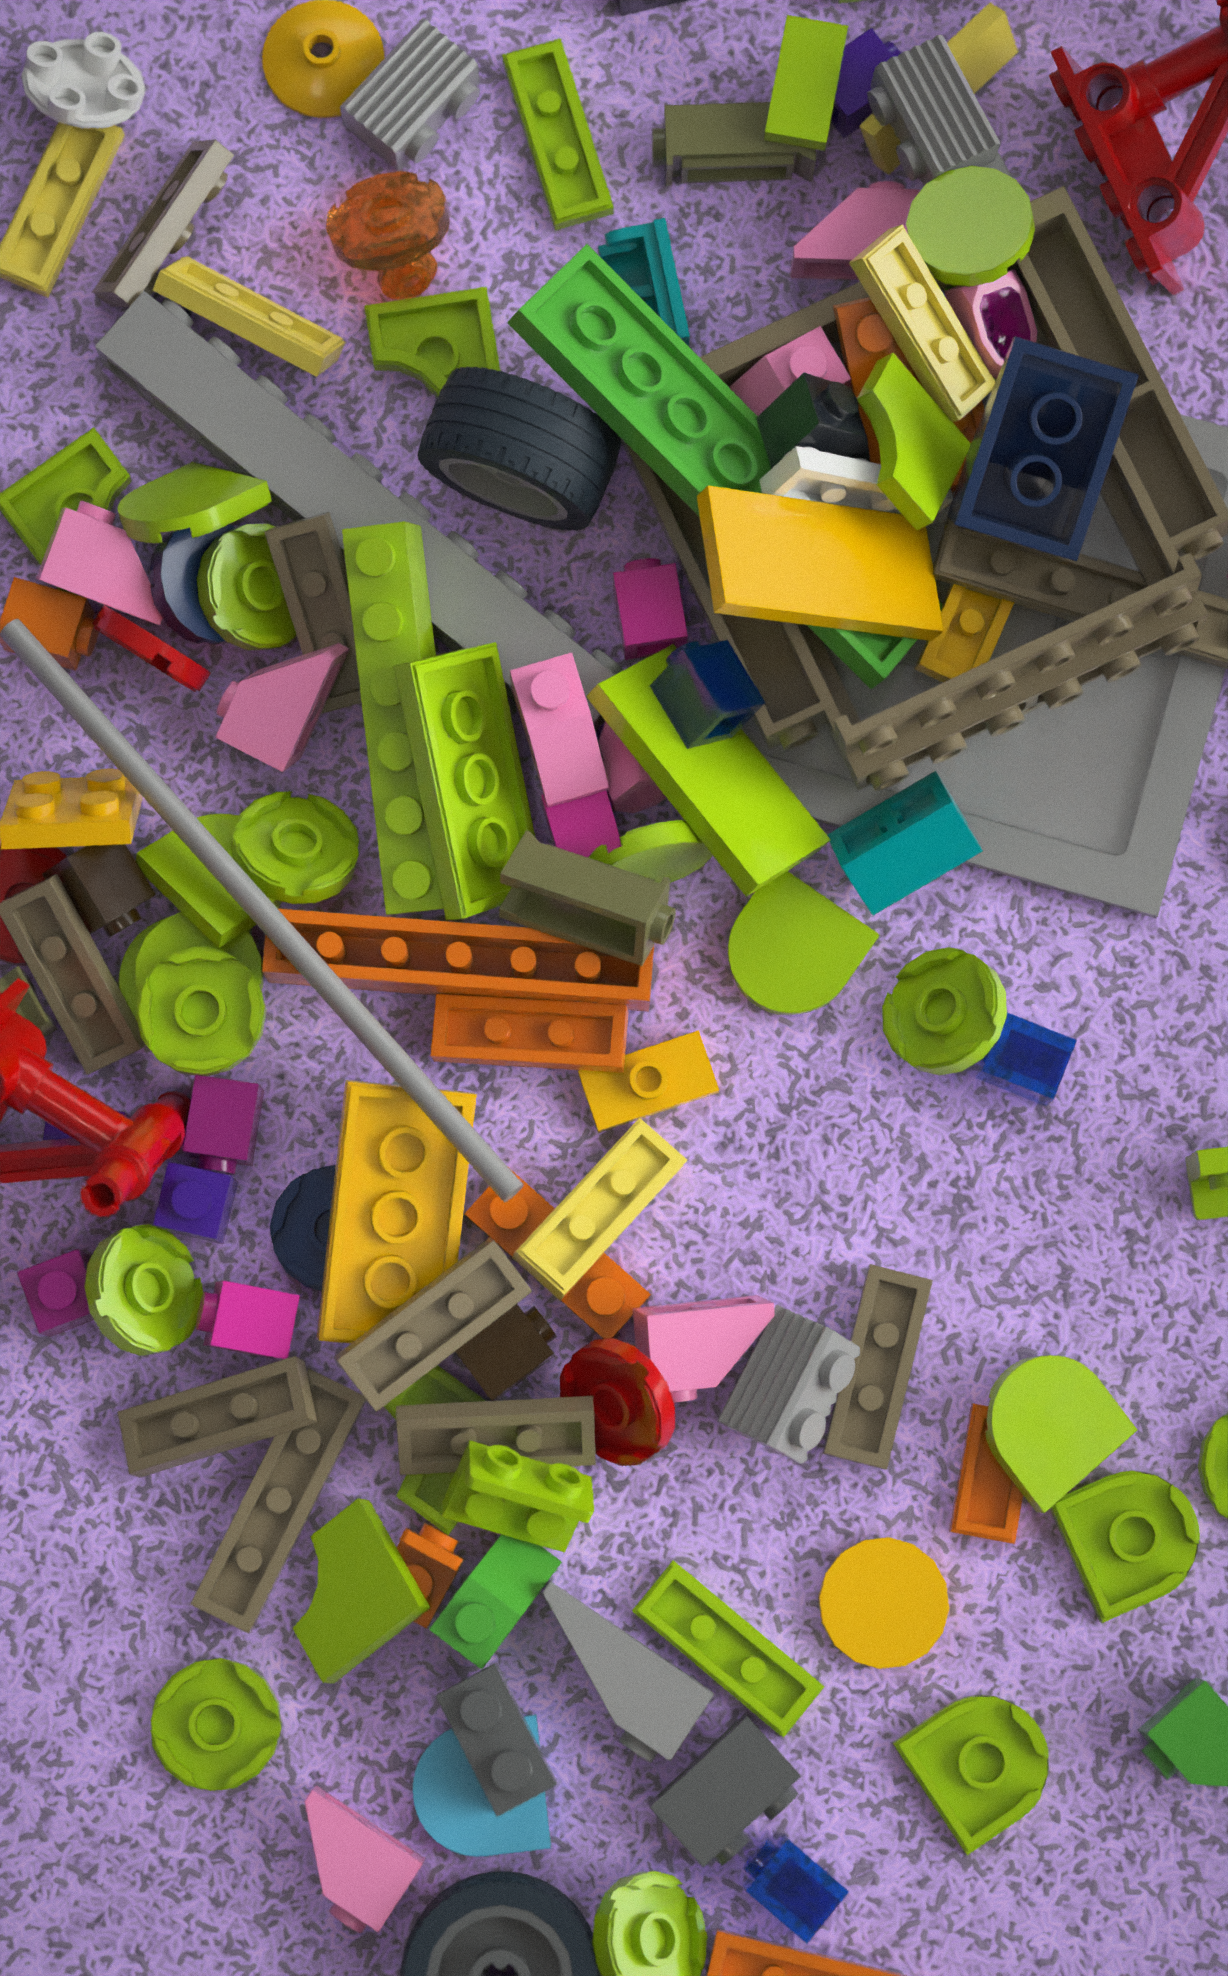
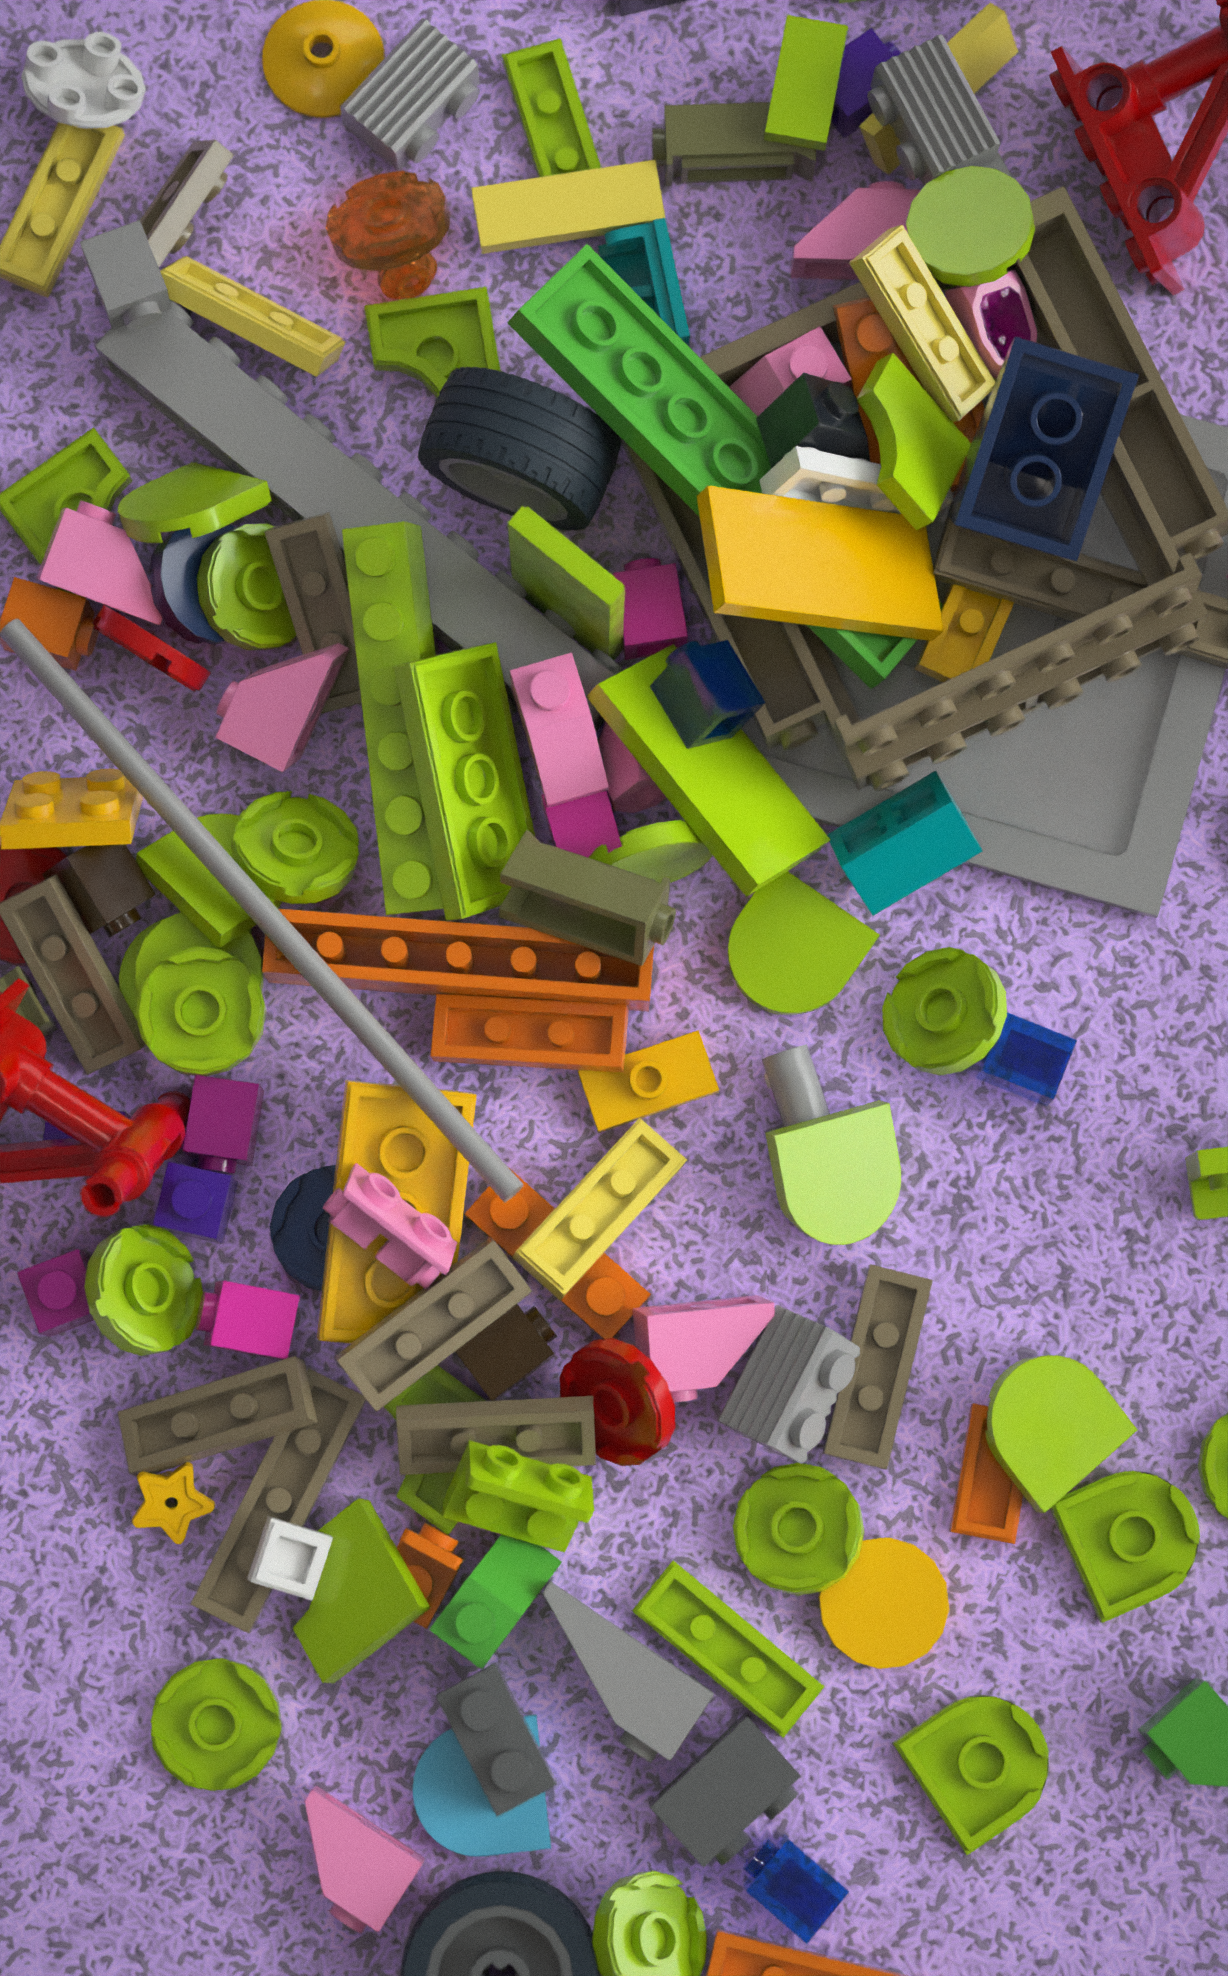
none -> light grey brick [80,220,171,330]
none -> yellow plate [131,1462,215,1544]
none -> white tile [247,1516,333,1600]
none -> bright pink hinge [323,1163,457,1289]
none -> light yellow tile [471,160,665,254]
none -> lime tile [507,506,625,660]
none -> lime tile [733,1463,865,1596]
none -> light grey piece [762,1045,830,1127]
none -> lime tile [765,1100,901,1245]

